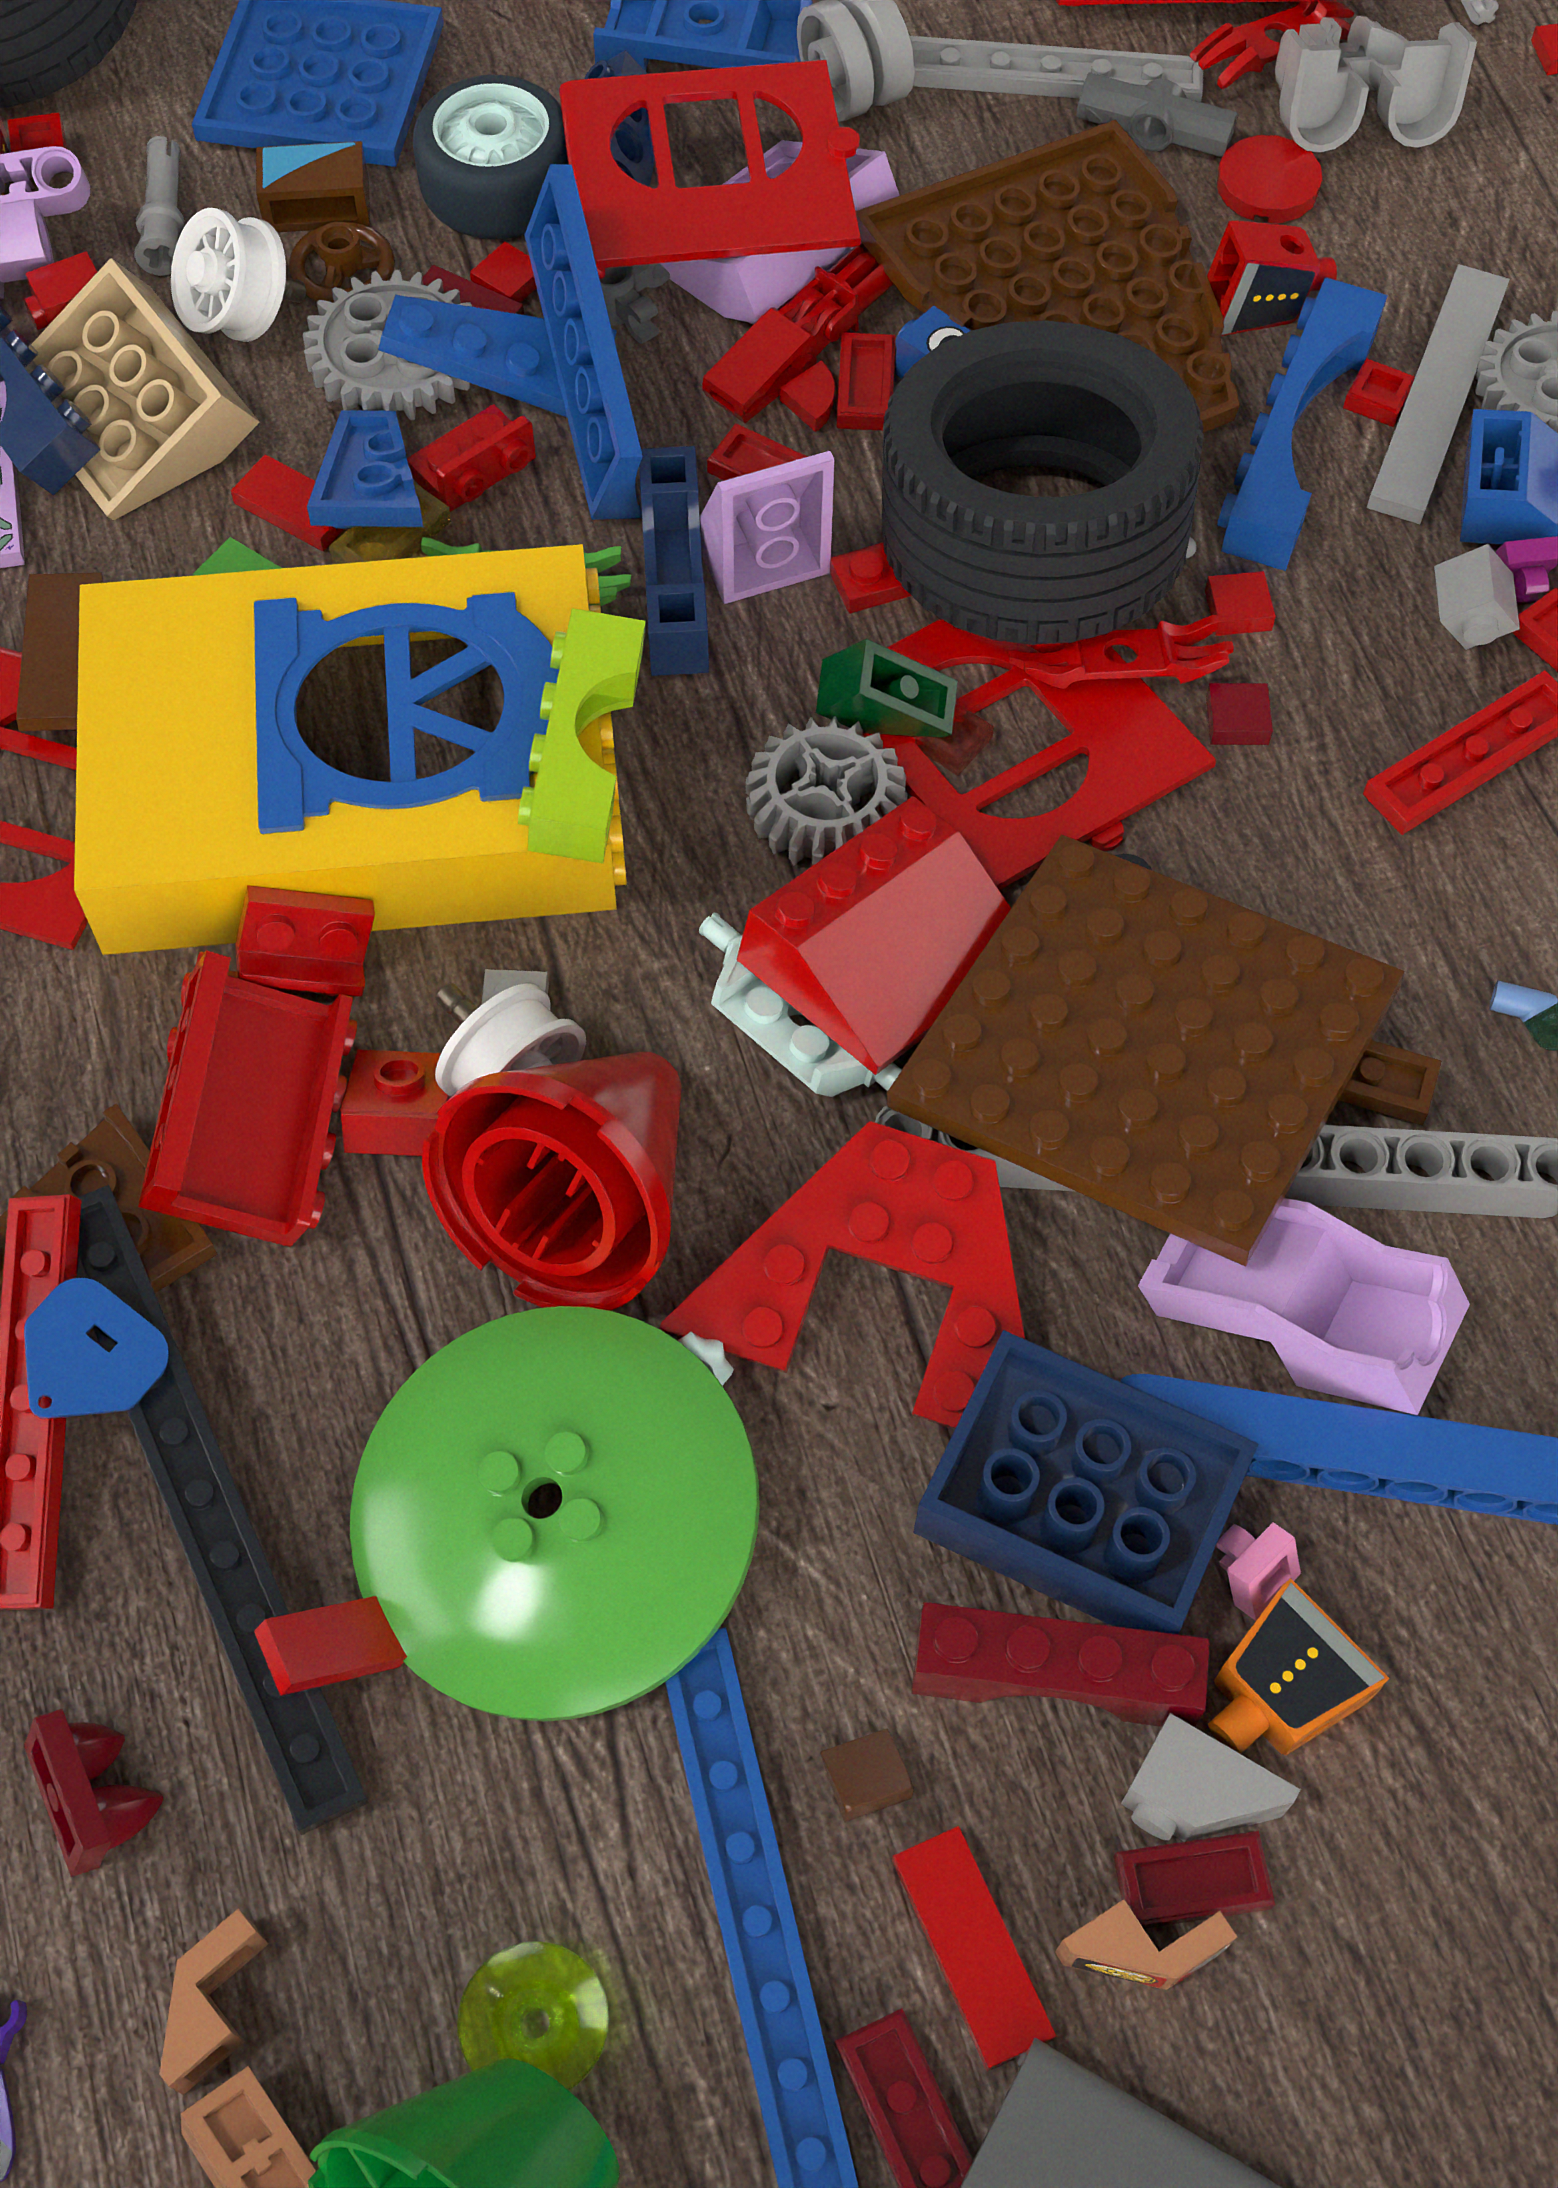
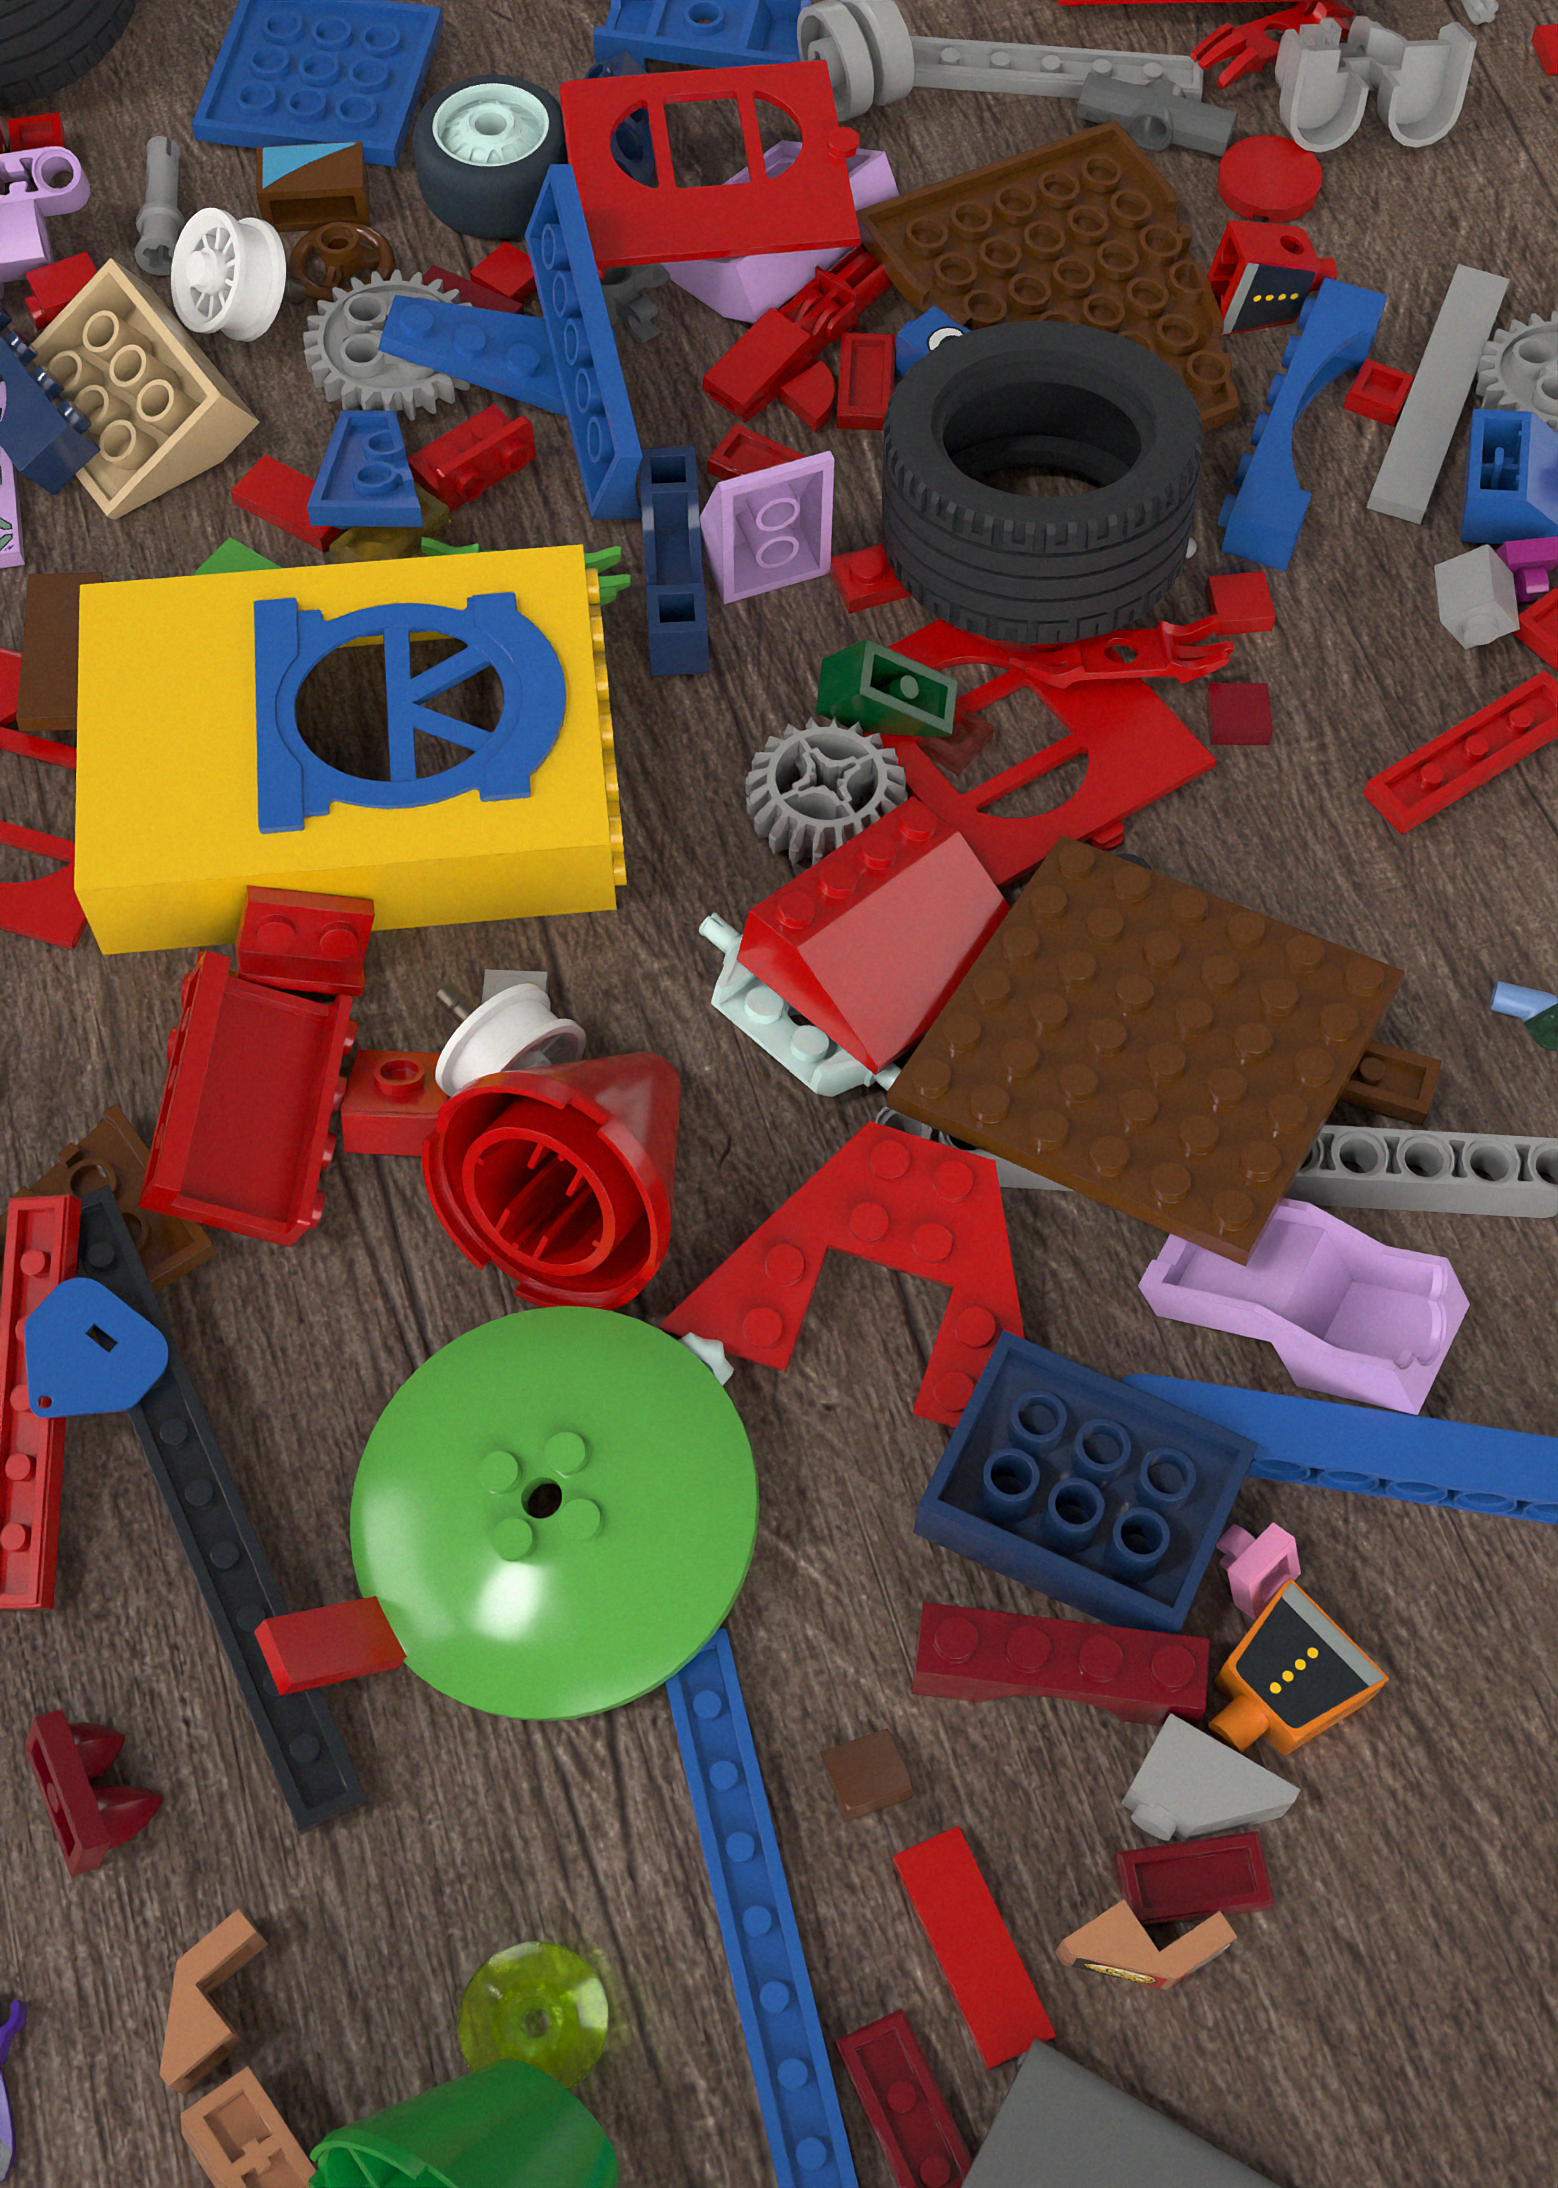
lime arch [518,608,646,863] -> none

